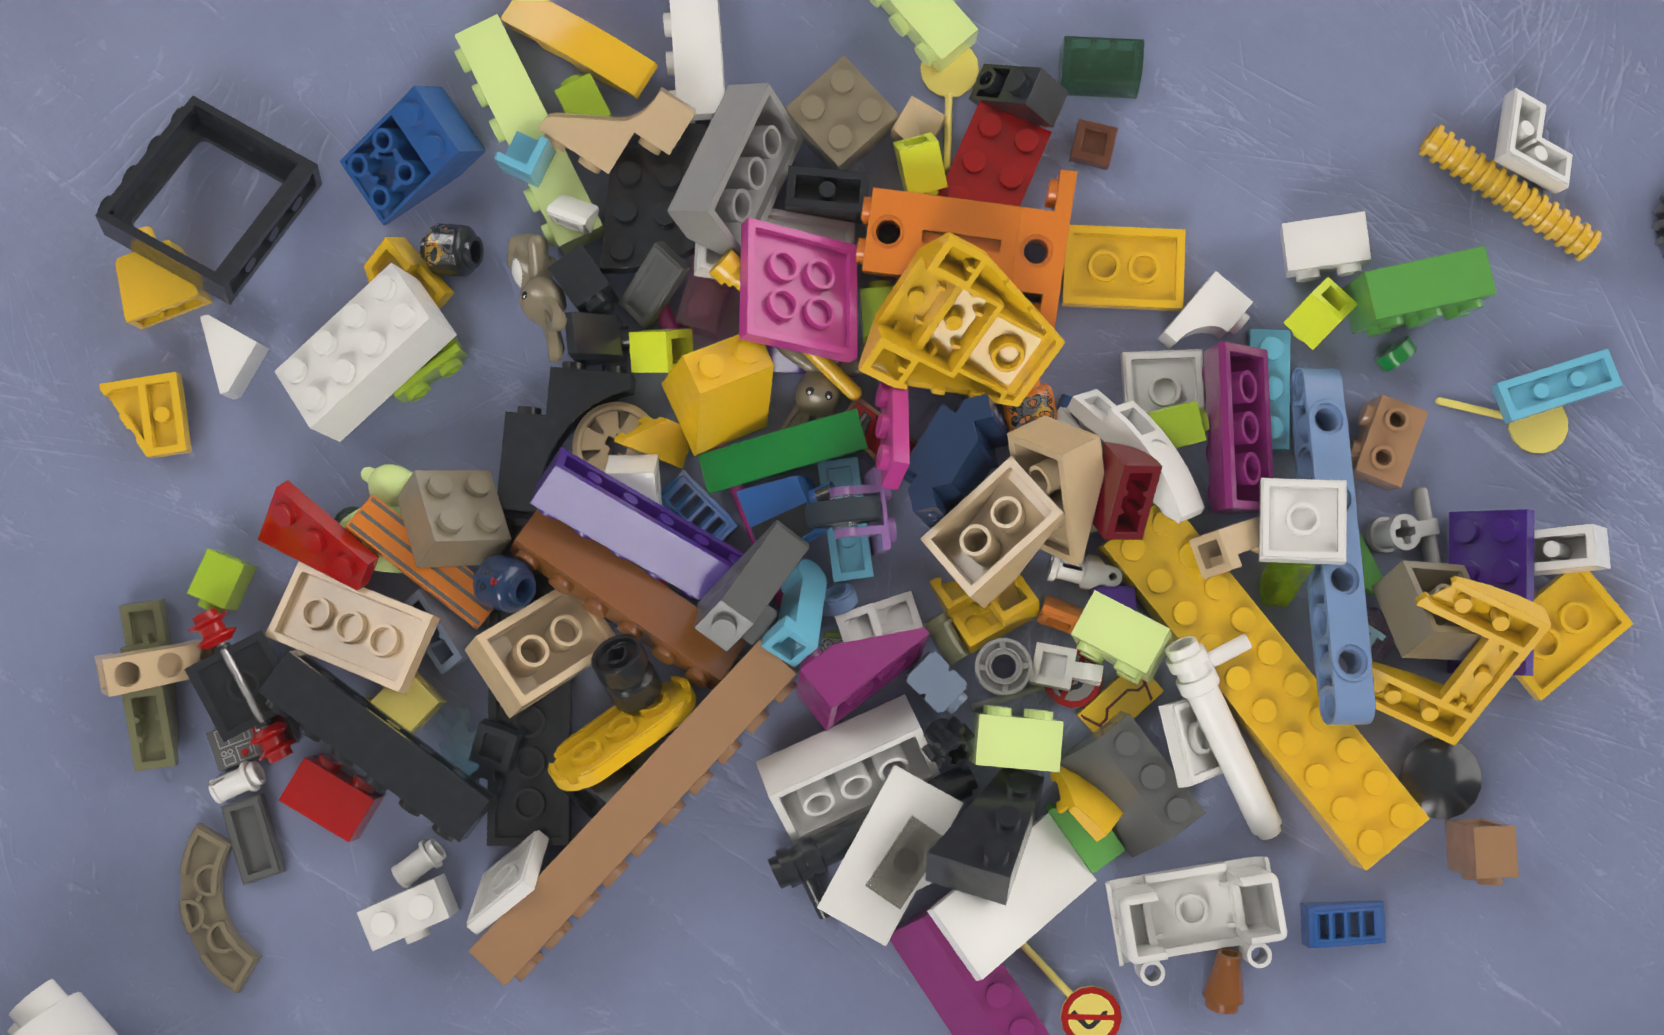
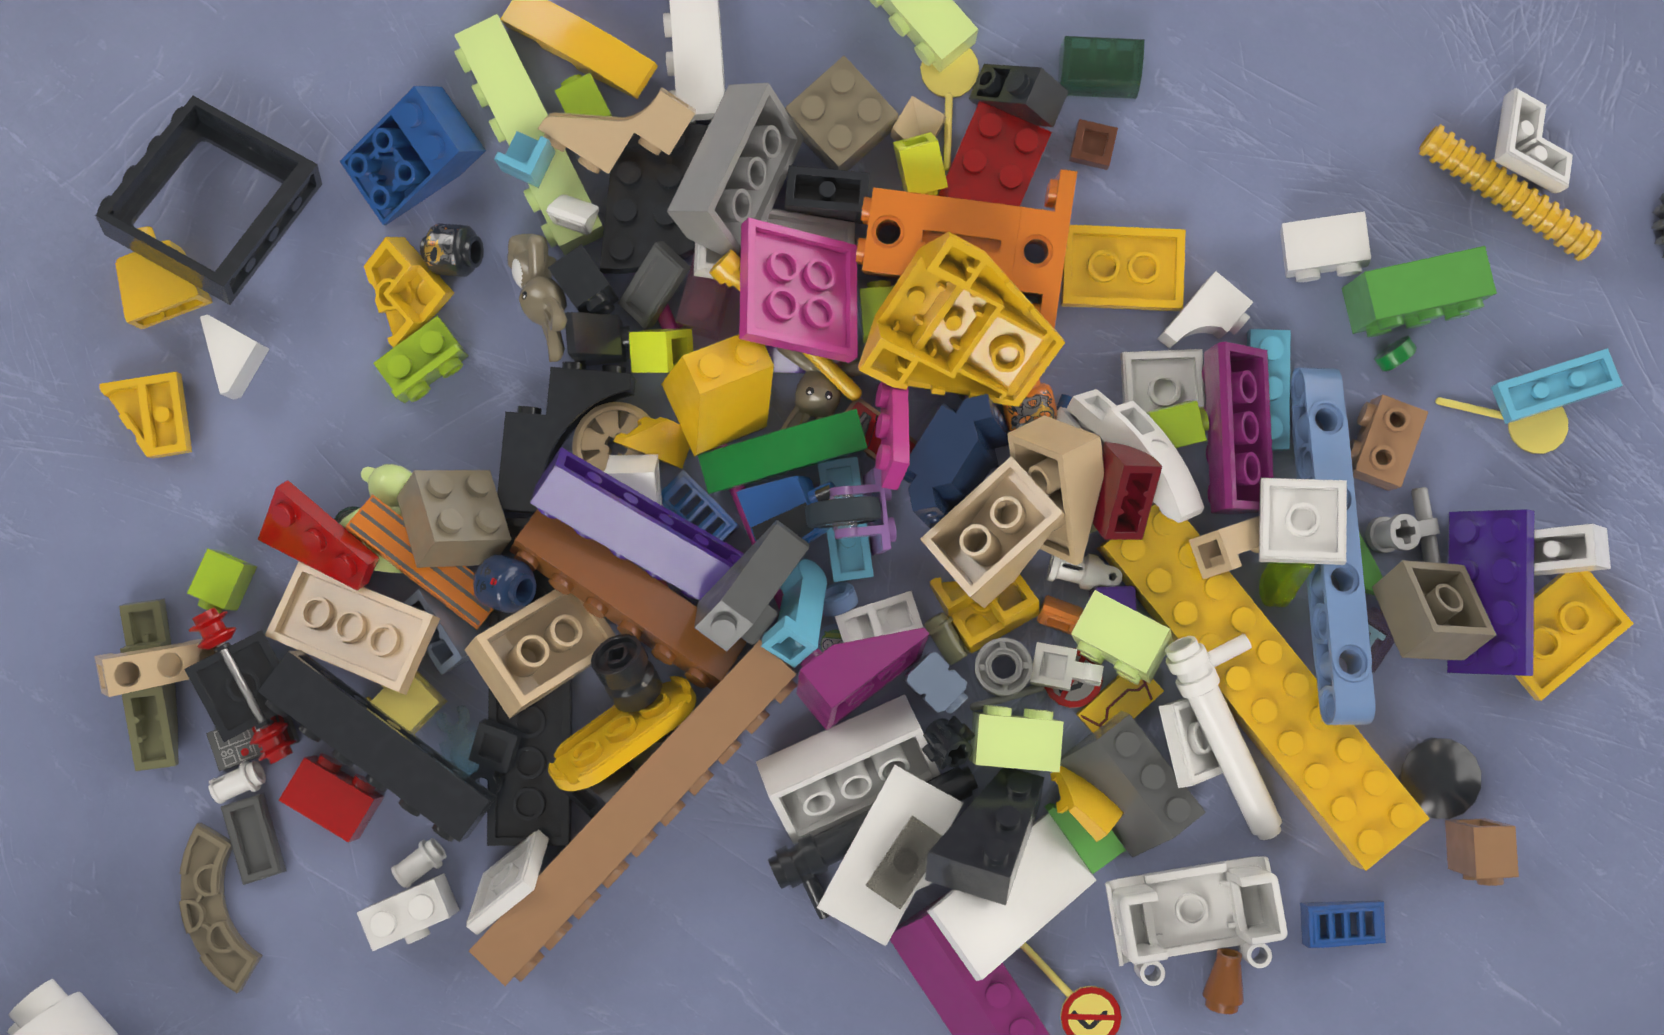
white brick [274,263,457,442] -> none
neon yellow brick [1283,277,1358,350] -> none
yellow wedge [1372,576,1551,746] -> none

